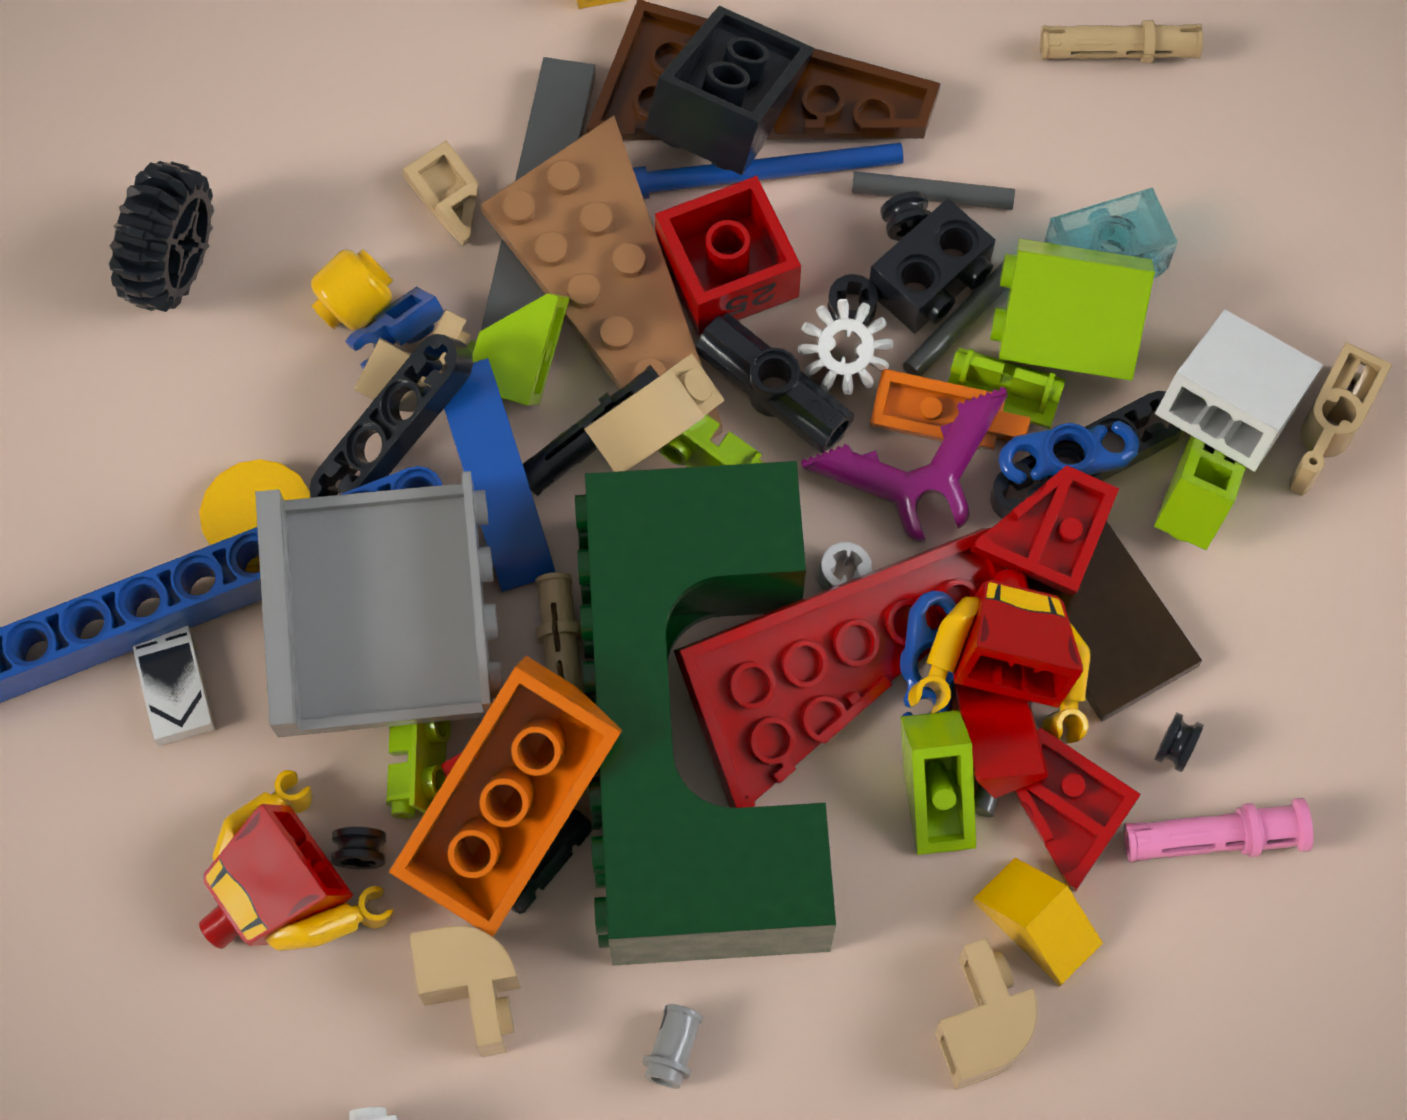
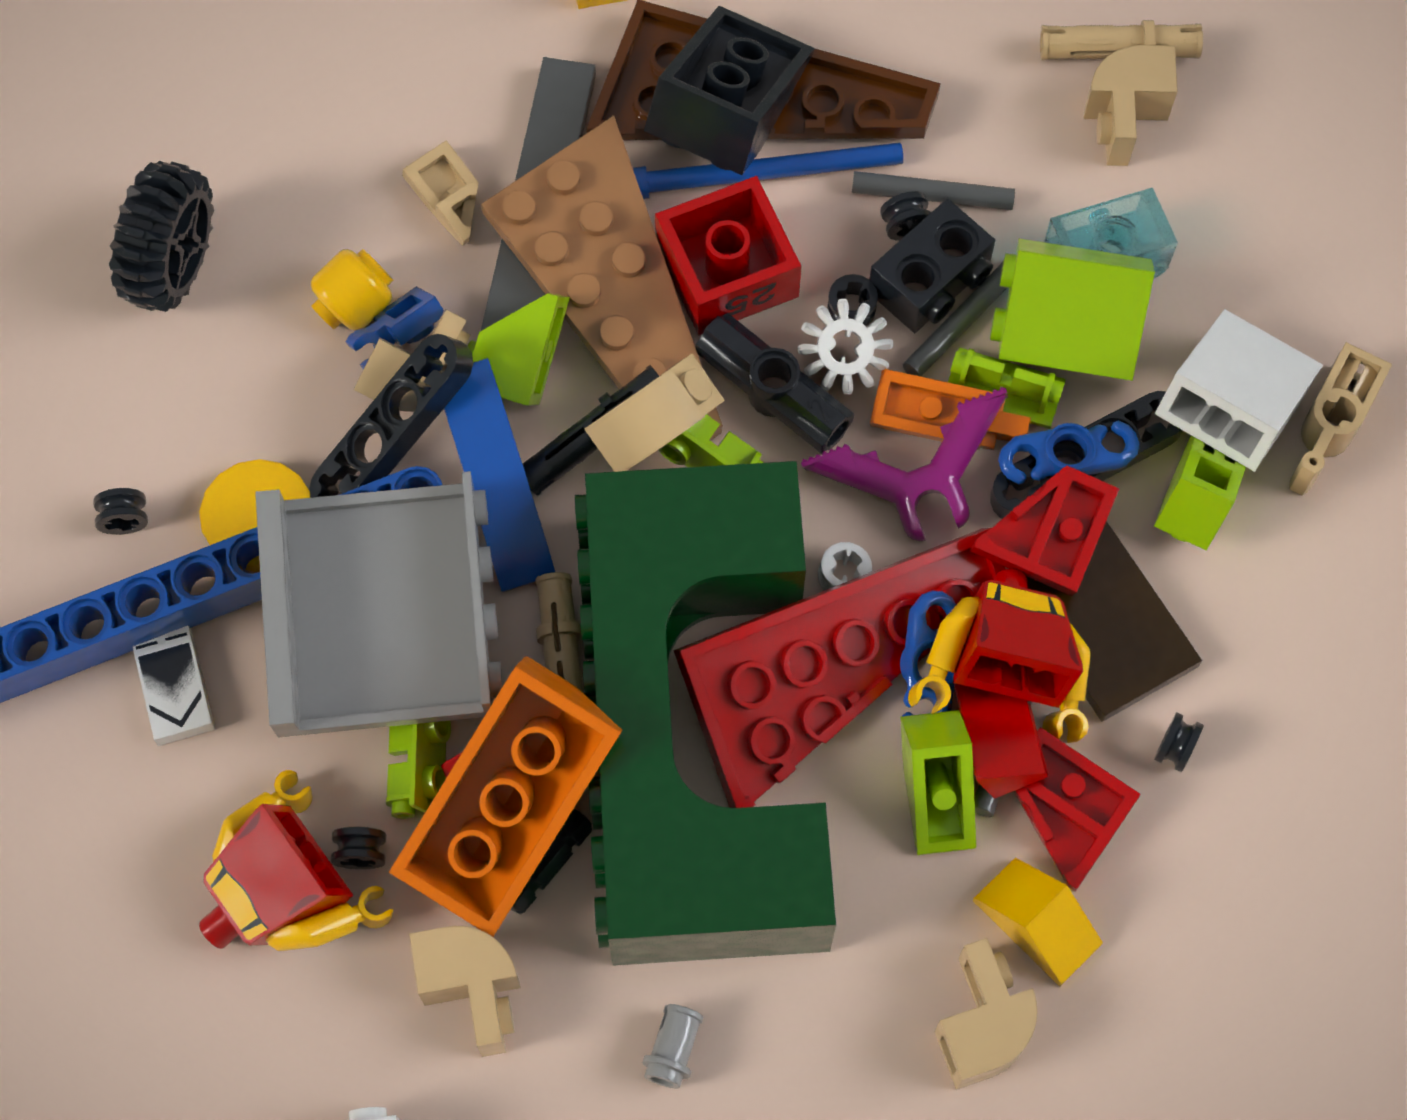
bright pink pin [1123,798,1313,862] -> none
none -> black bush [93,488,148,535]
none -> tan brick [1083,45,1178,166]

